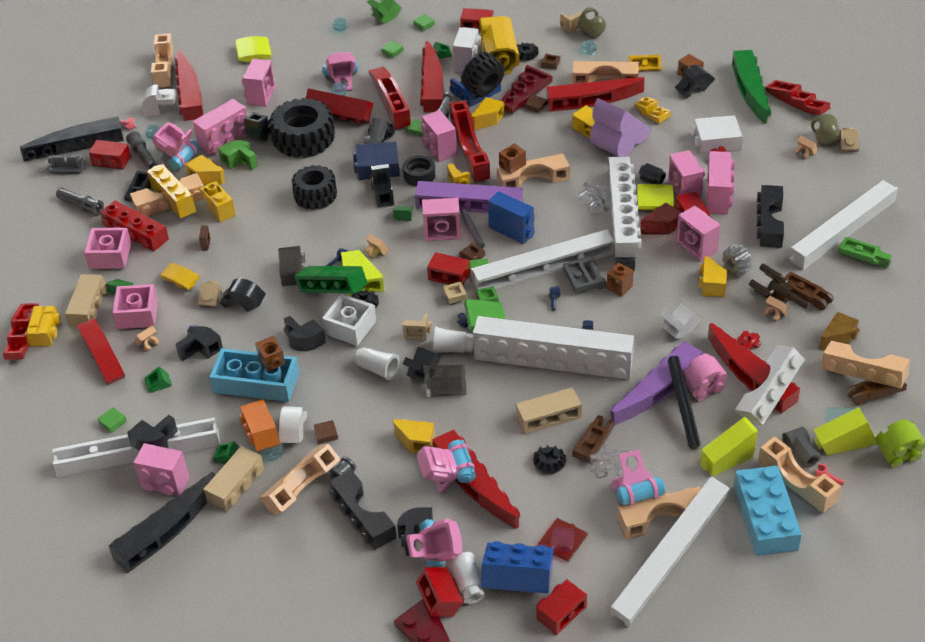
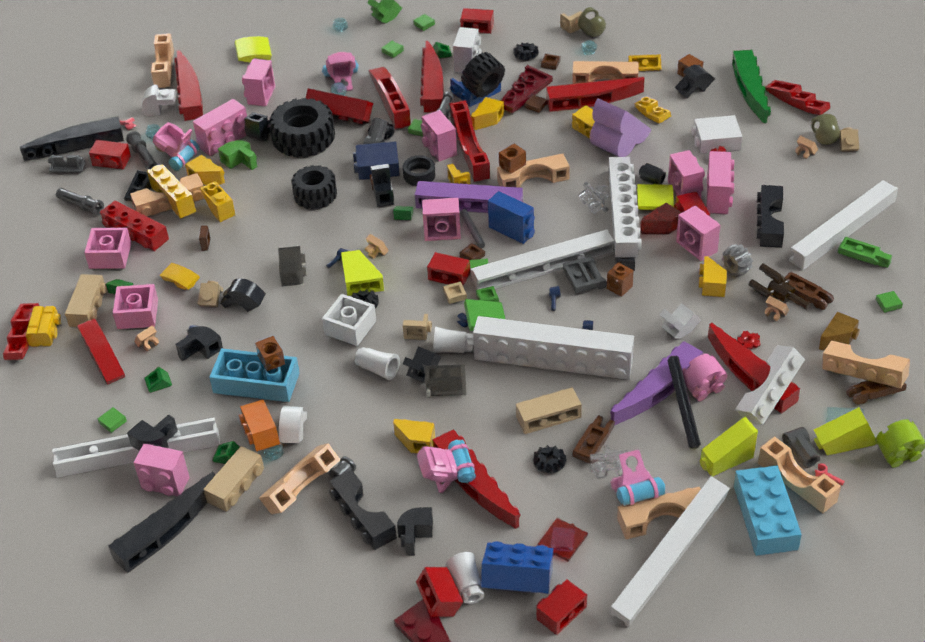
black brick [284,316,326,351] -> none
green brick [294,266,368,294] -> none
reddish brown tile [313,420,338,444] -> none
bright pink piece [406,519,462,567] -> none
yellow brick [479,16,519,74] -> none
none -> bright green tile [875,291,903,313]

